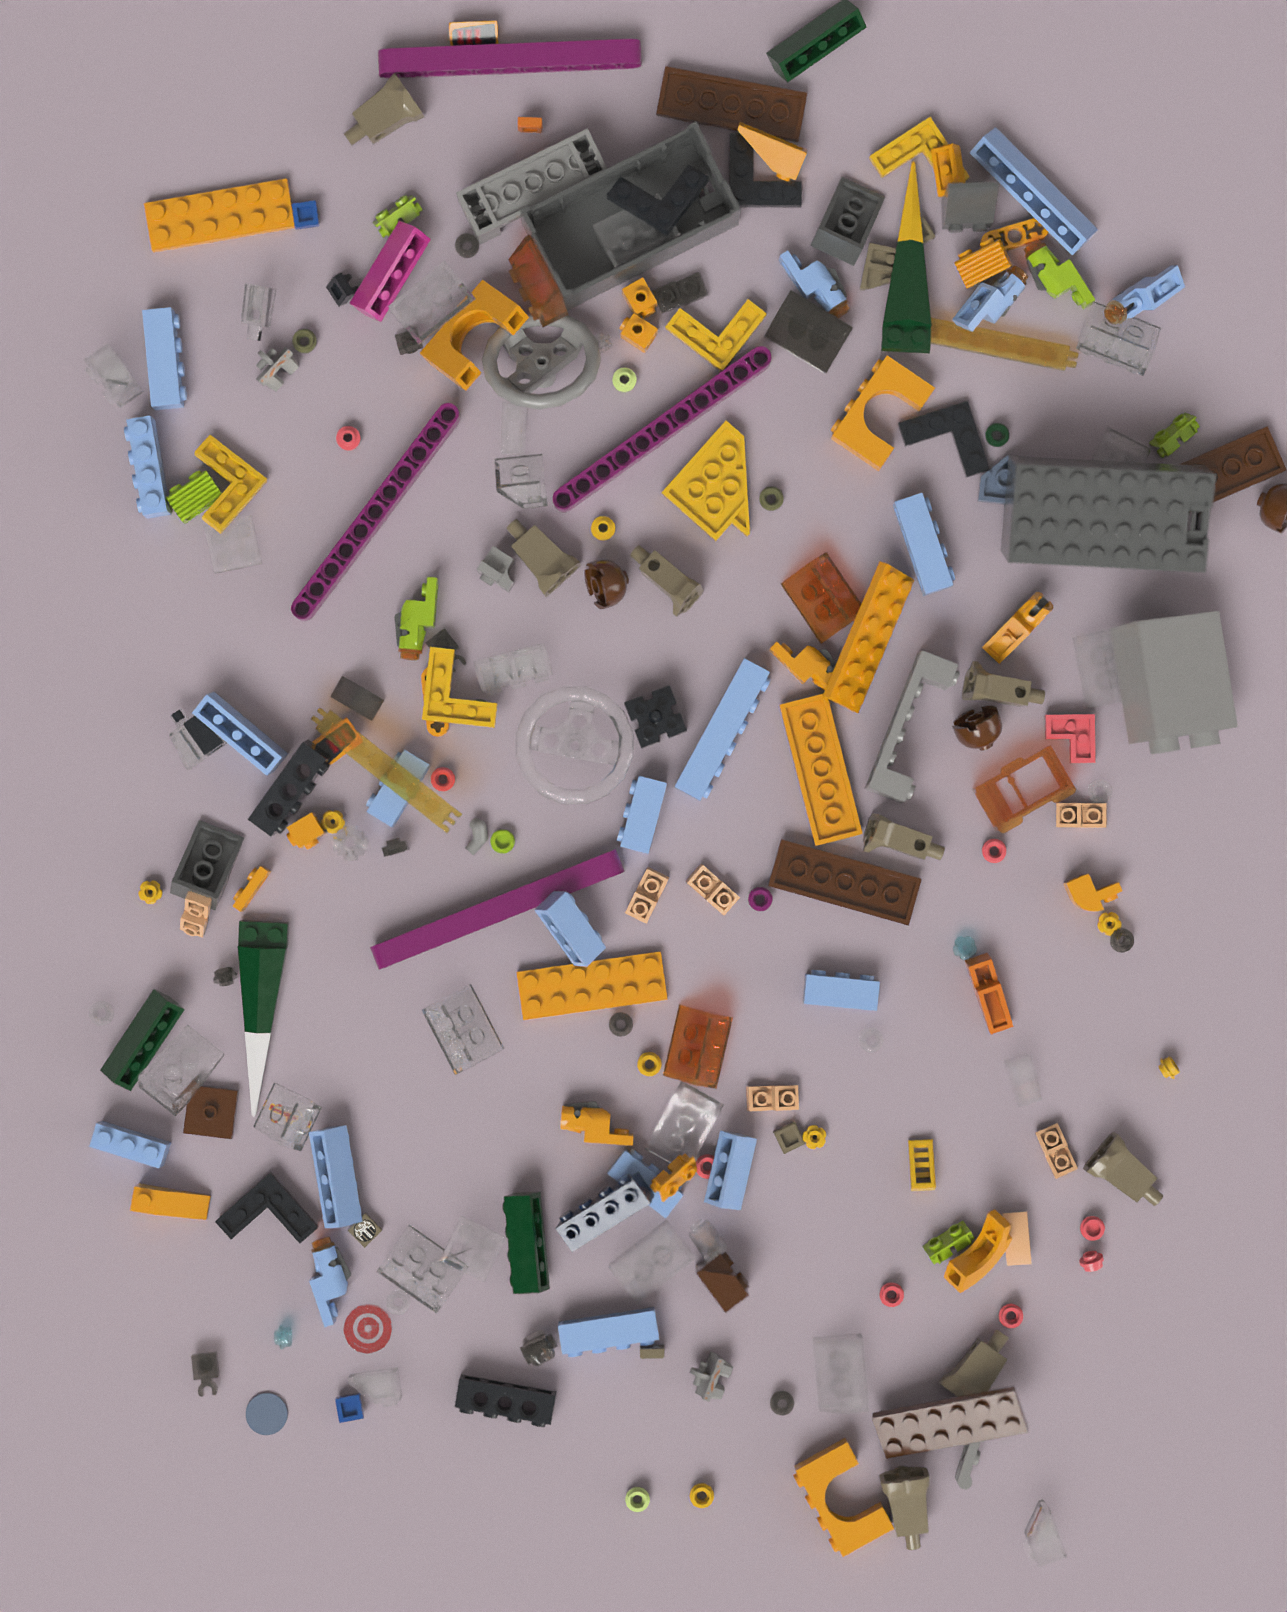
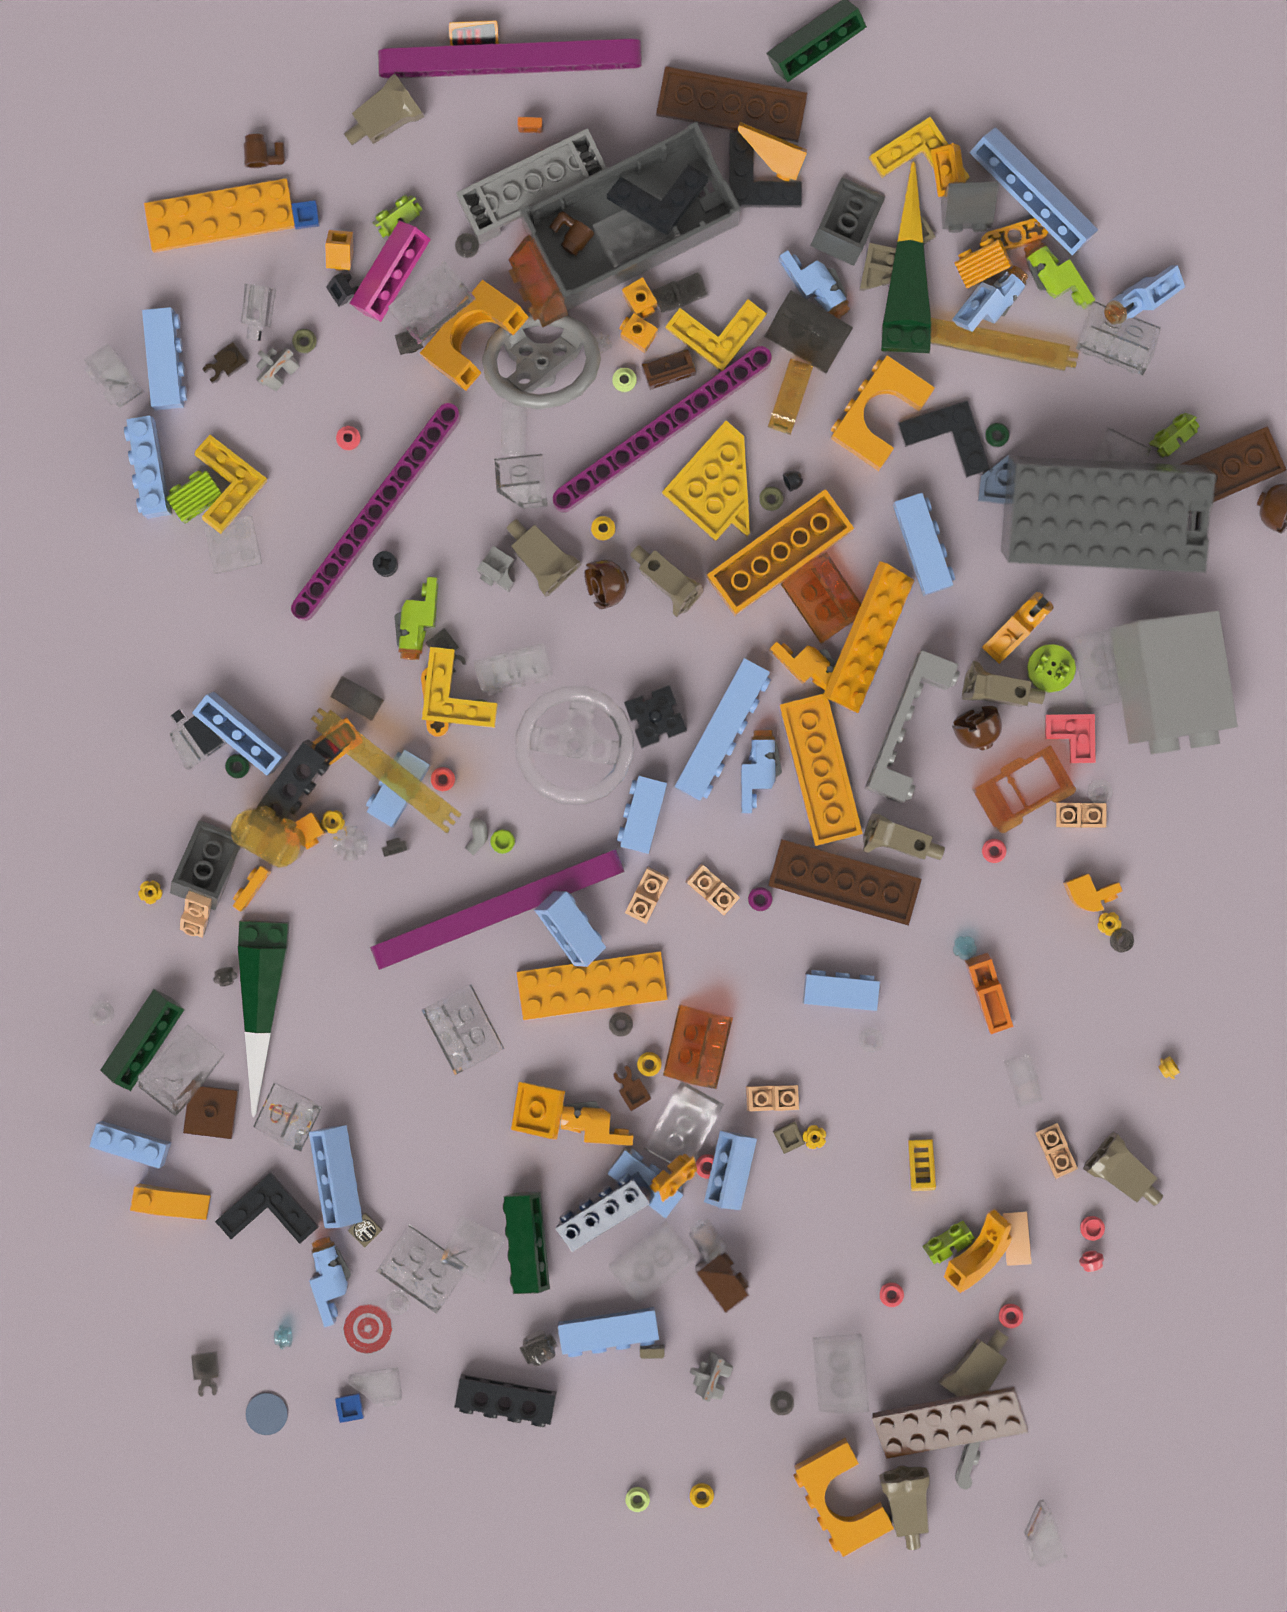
none -> dark brown plate [202,342,248,383]
none -> dark green plate [225,754,250,779]
none -> clear yellow brick [231,806,306,867]
none -> reddish brown piece [243,134,285,168]
none -> light orange brick [325,230,353,270]
none -> black wheel [373,551,398,577]
none -> light orange plate [511,1082,565,1139]
none -> reddish brown piece [549,211,595,257]
none -> reddish brown plate [613,1065,652,1111]
none -> reddish brown hinge [641,350,696,390]
none -> light orange brick [706,489,854,616]
none -> light blue plate [741,730,782,814]
none -> clear yellow brick [768,358,813,435]
none -> black hinge [783,470,803,492]
none -> lime plate [1027,644,1076,693]

